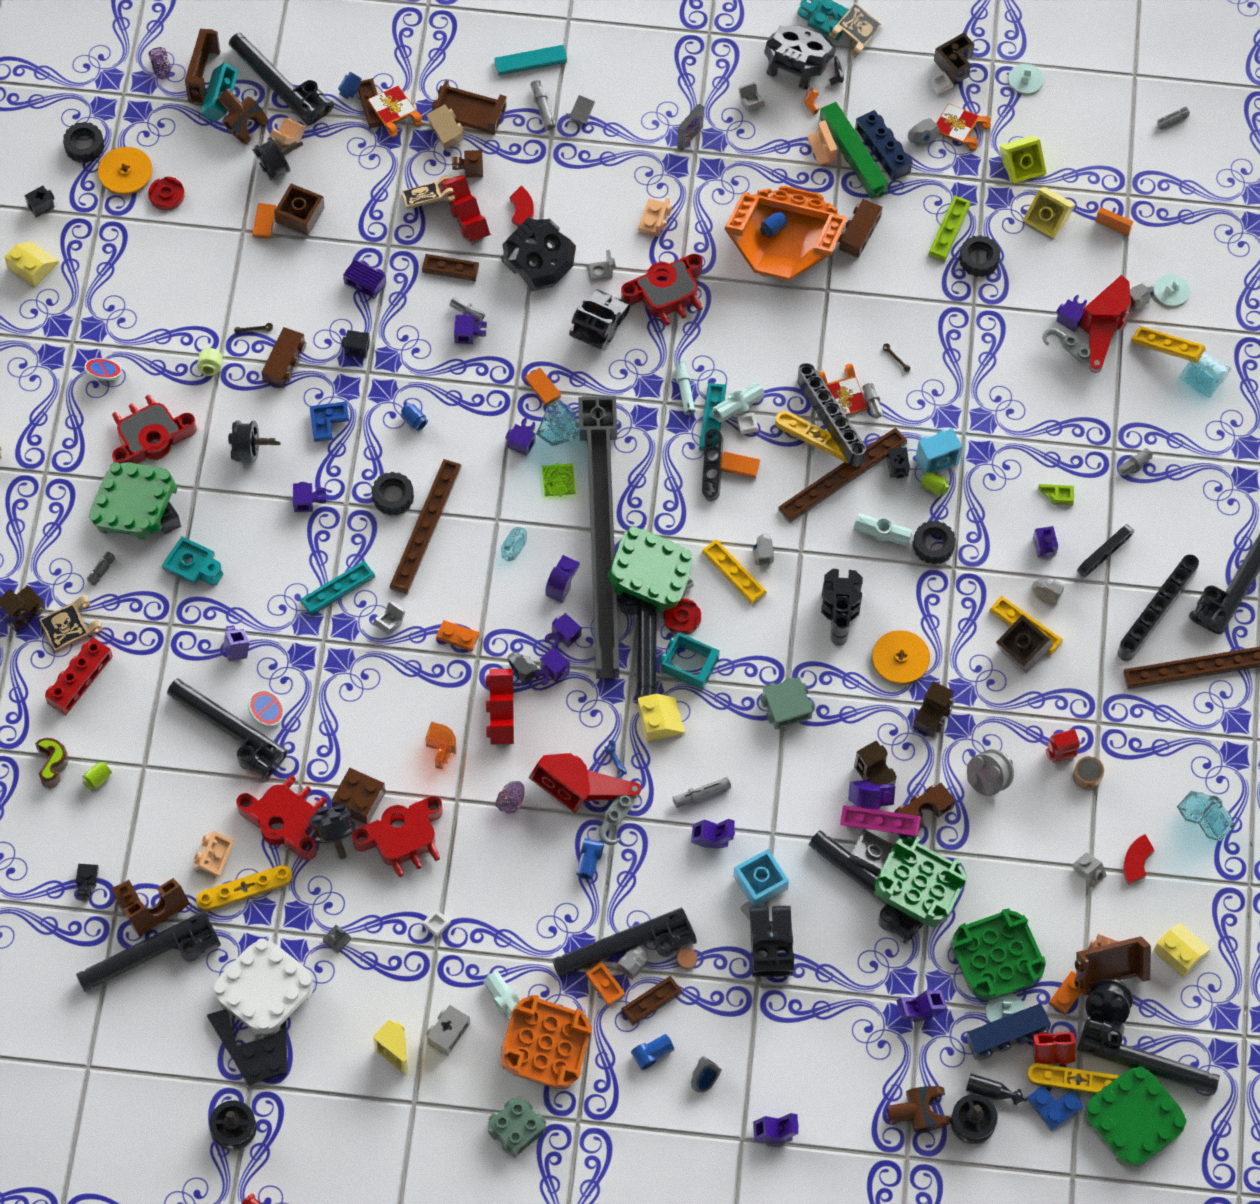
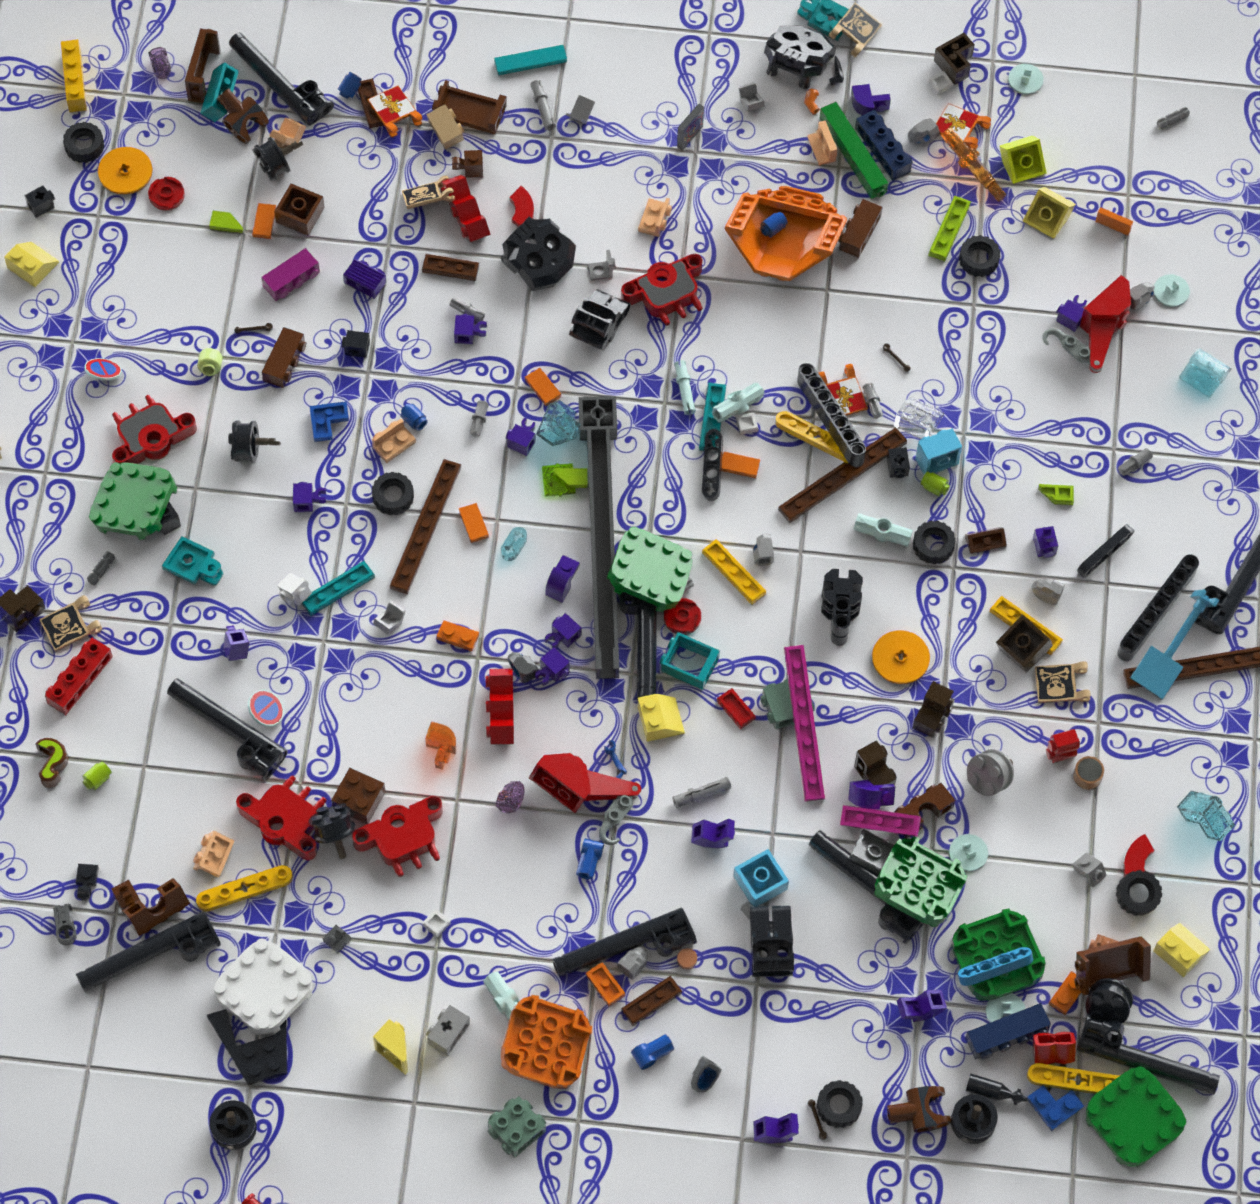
yellow tile [1131,326,1206,363] -> none
none -> dark grey piece [53,904,77,945]
none -> yellow brick [61,39,87,113]
none -> lime tile [209,210,243,233]
none -> magenta brick [261,248,320,301]
none -> white brick [277,573,312,606]
none -> light nougat bracket [372,419,416,463]
none -> orange tile [459,503,489,543]
none -> light grey axle [470,400,489,437]
none -> lime tile [553,468,588,488]
none -> red tile [717,688,756,729]
none -> dark pink tile [784,645,825,802]
none -> dark brown hinge [808,1099,827,1140]
none -> black tyre [817,1080,863,1128]
none -> dark purple brick [851,84,891,116]
none -> clear slope [894,396,945,439]
none -> clear orange piece [941,128,1006,202]
none -> light aqua piece [949,834,988,872]
none -> dark azure beam [958,947,1033,986]
none -> reddish brown slope [965,527,1007,554]
none -> flag [1035,661,1091,703]
none -> black tyre [1116,870,1163,916]
none -> medium azure piece [1130,589,1219,699]

